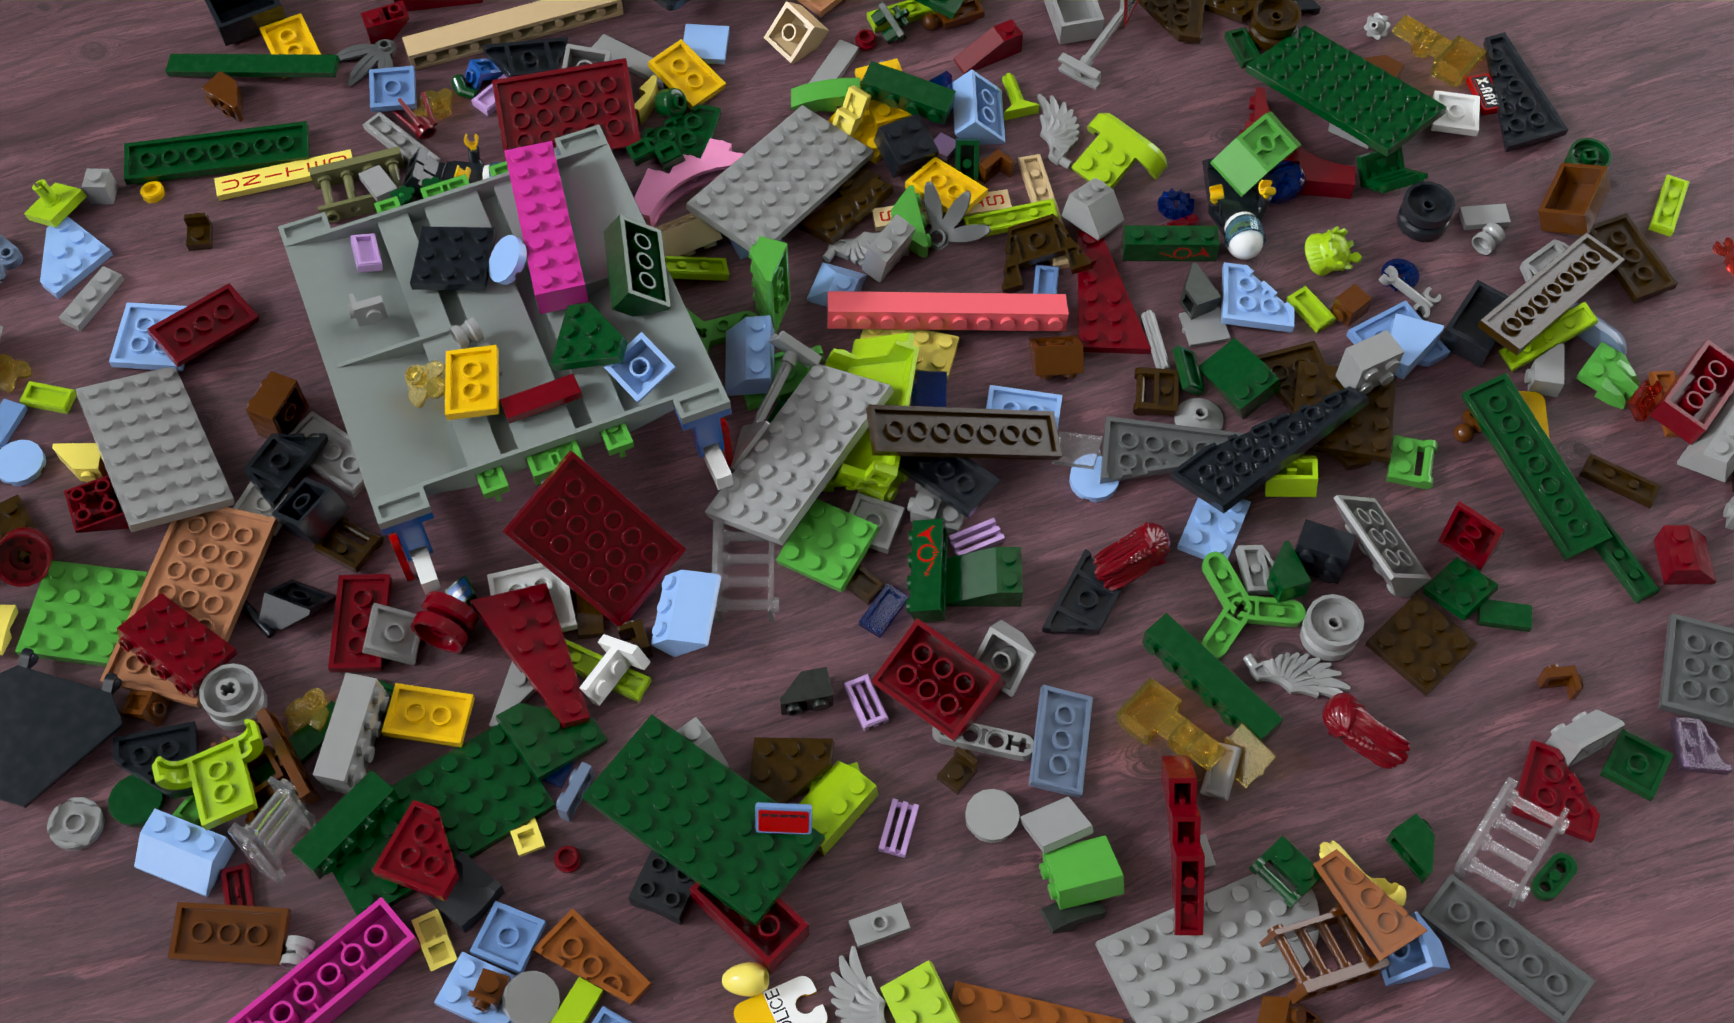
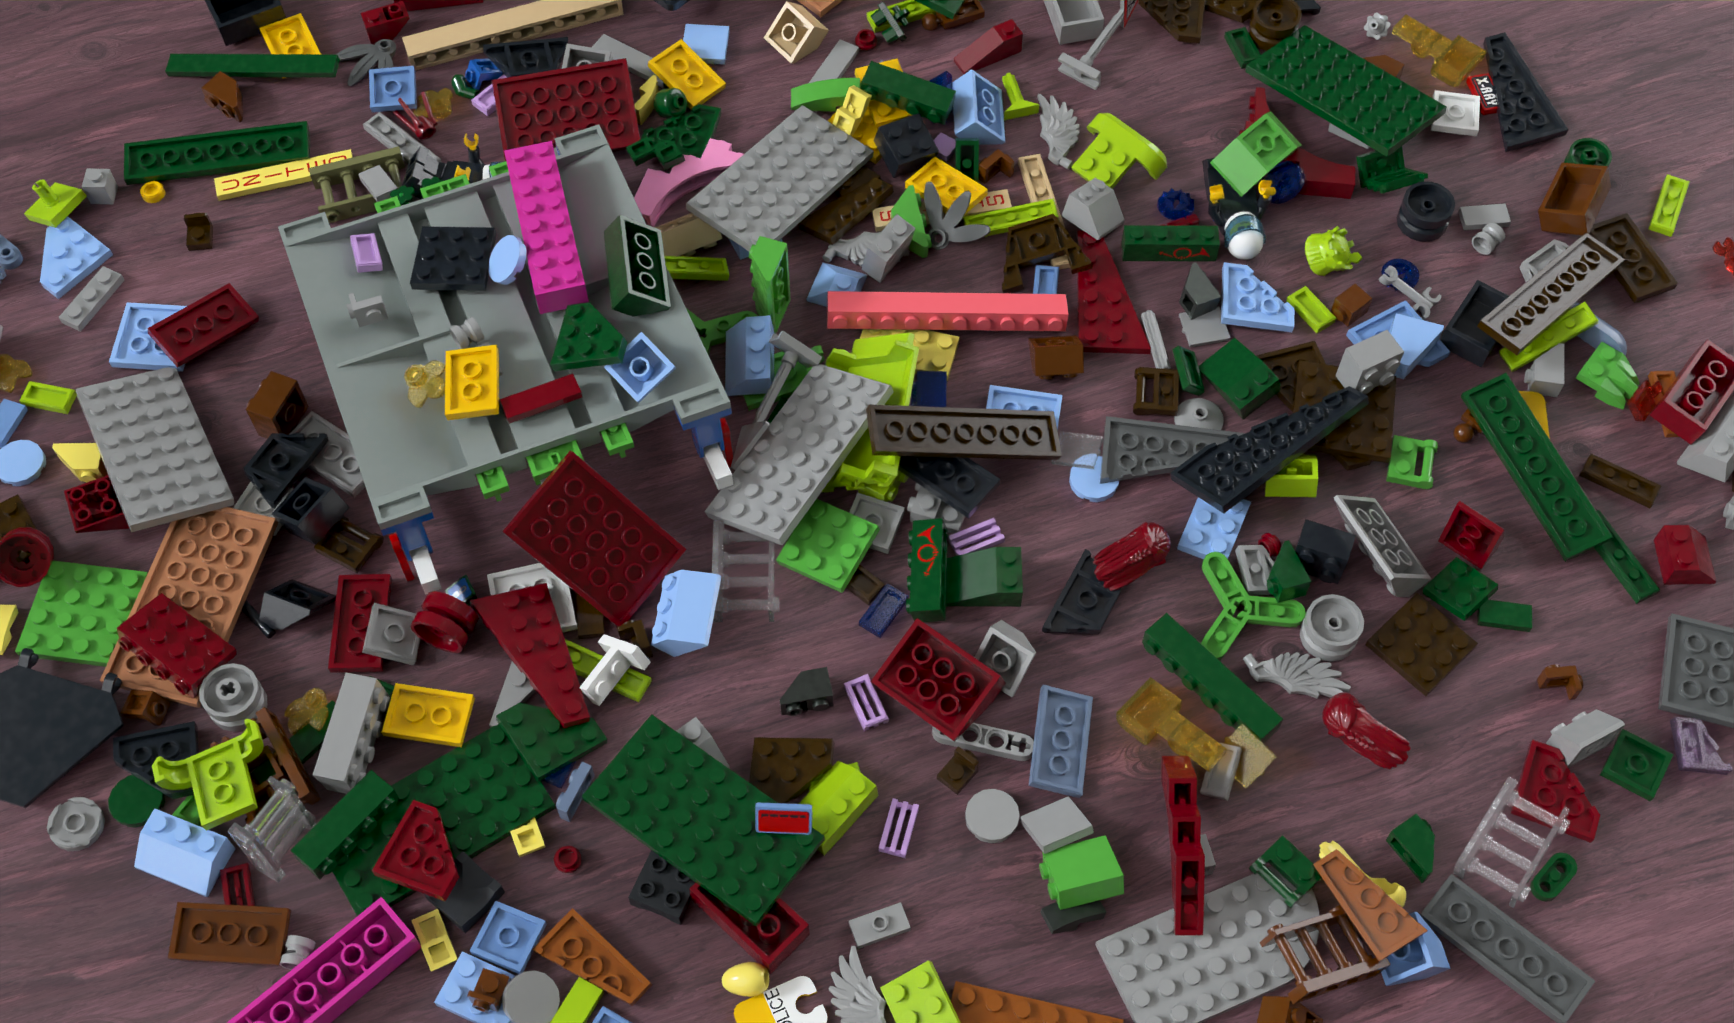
none -> dark red plate [1258,533,1281,557]

